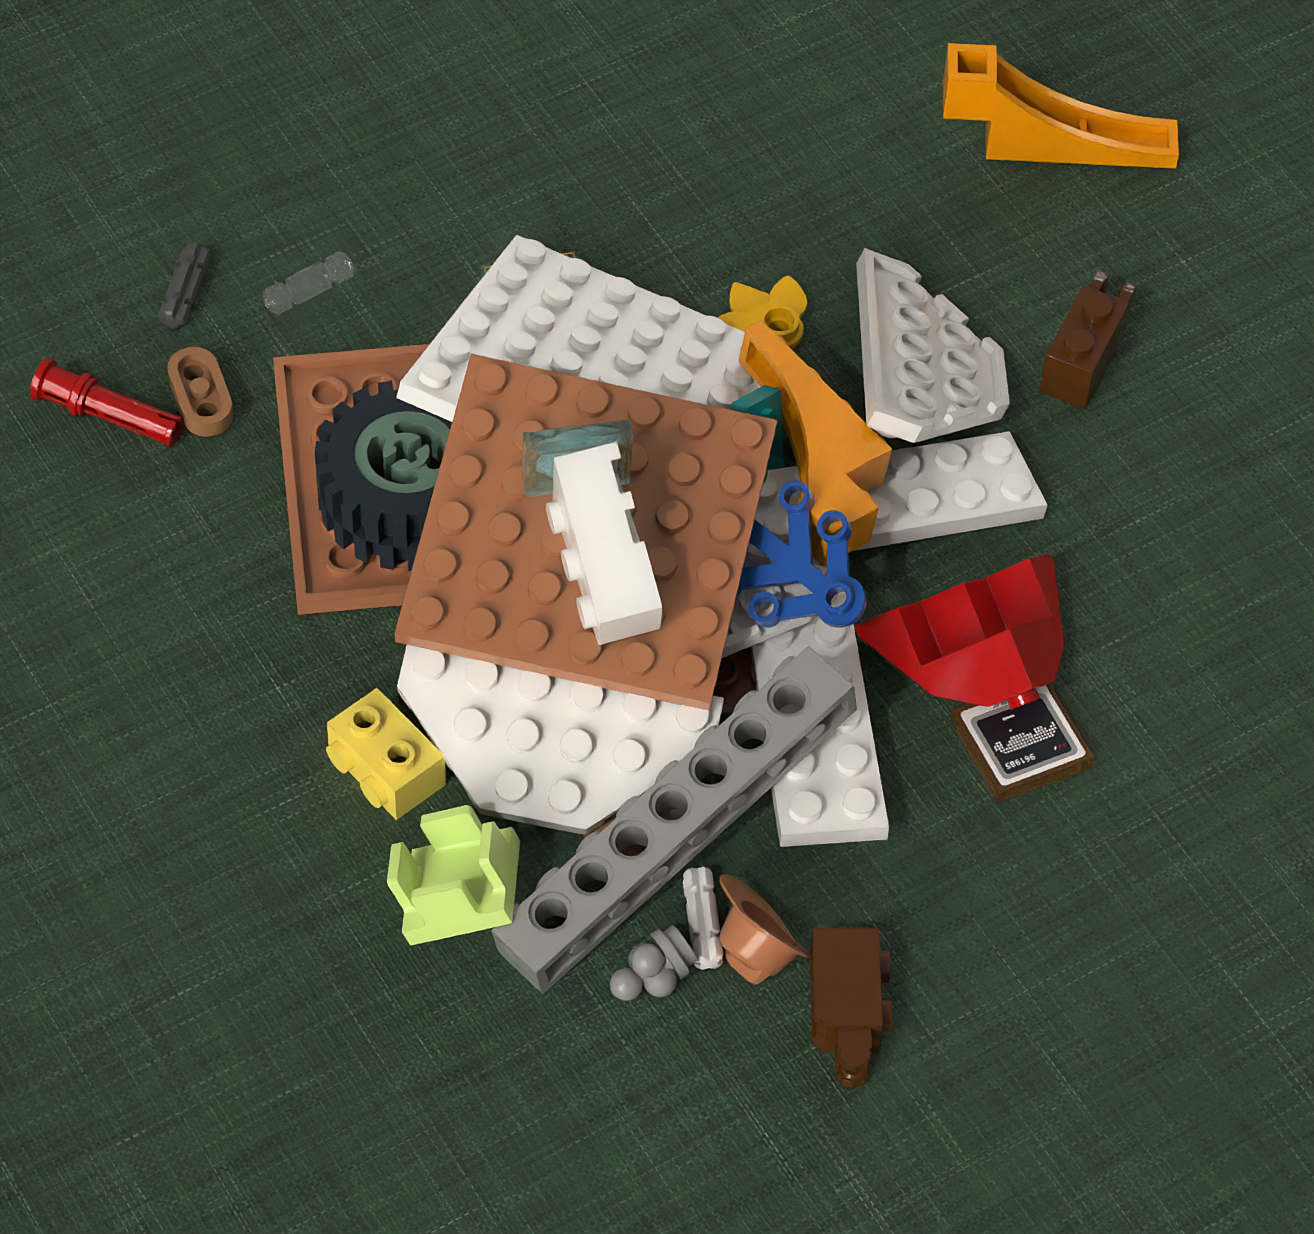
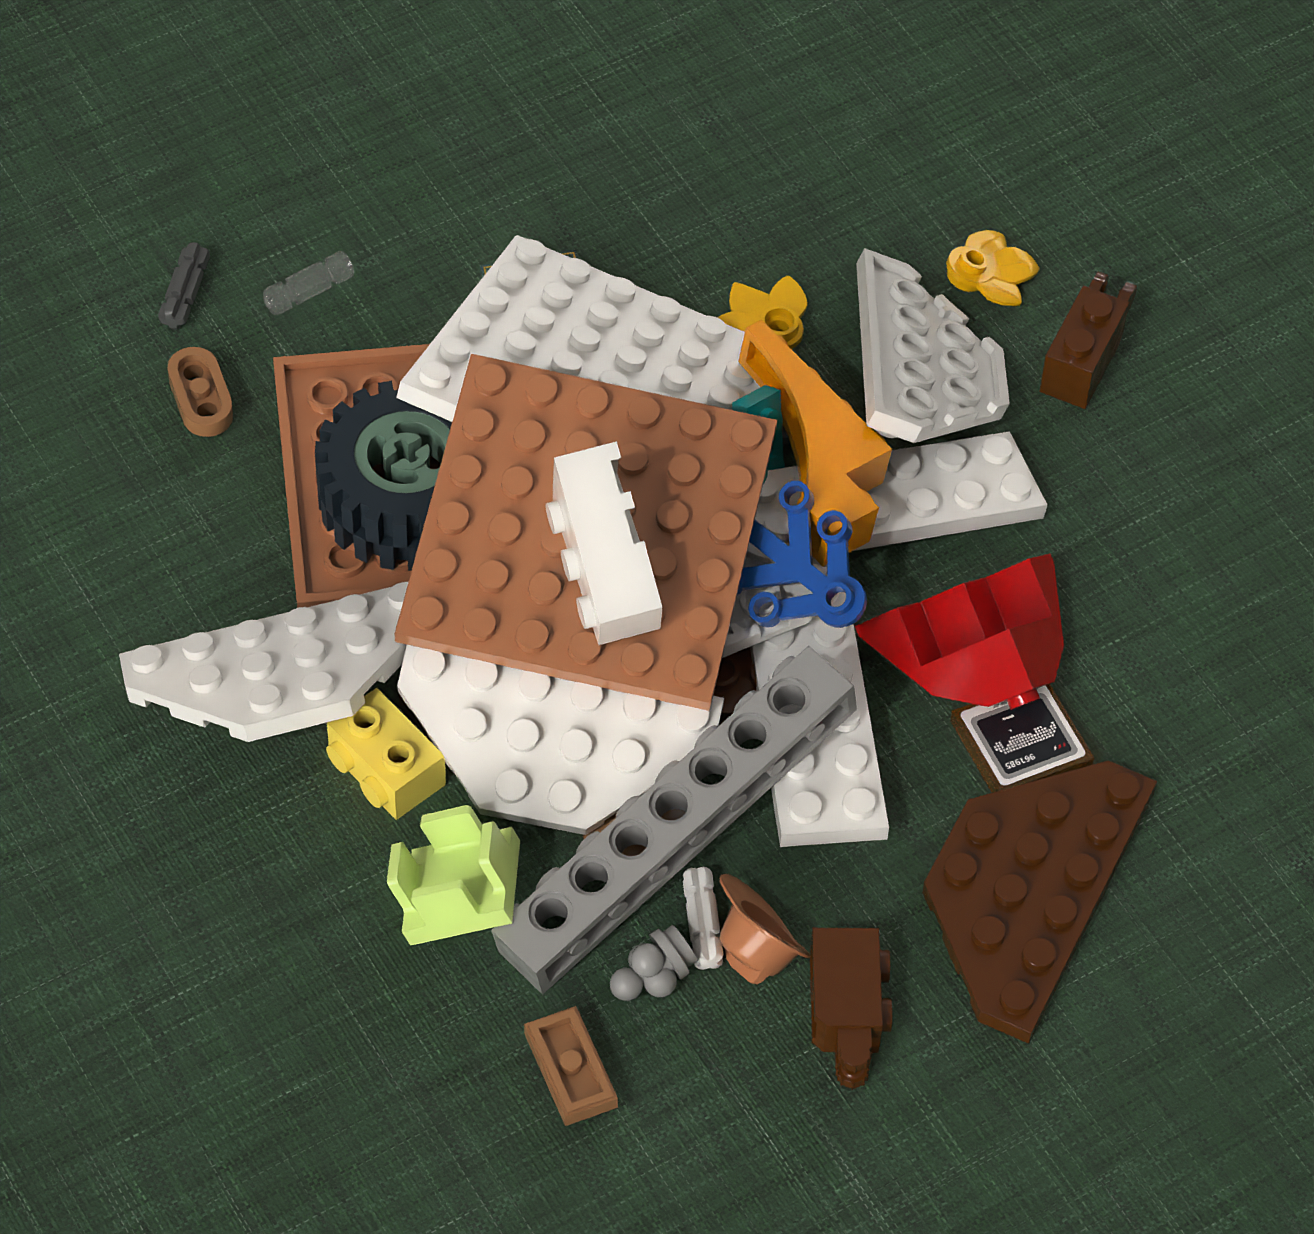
red pin [30,357,184,447] -> none
clear light blue tile [522,419,633,497] -> none
light orange arch [943,43,1179,169] -> none
none -> white plate [119,582,408,742]
none -> medium nougat plate [524,1006,618,1126]
none -> reddish brown plate [922,761,1157,1044]
none -> yellow plate [946,230,1040,306]

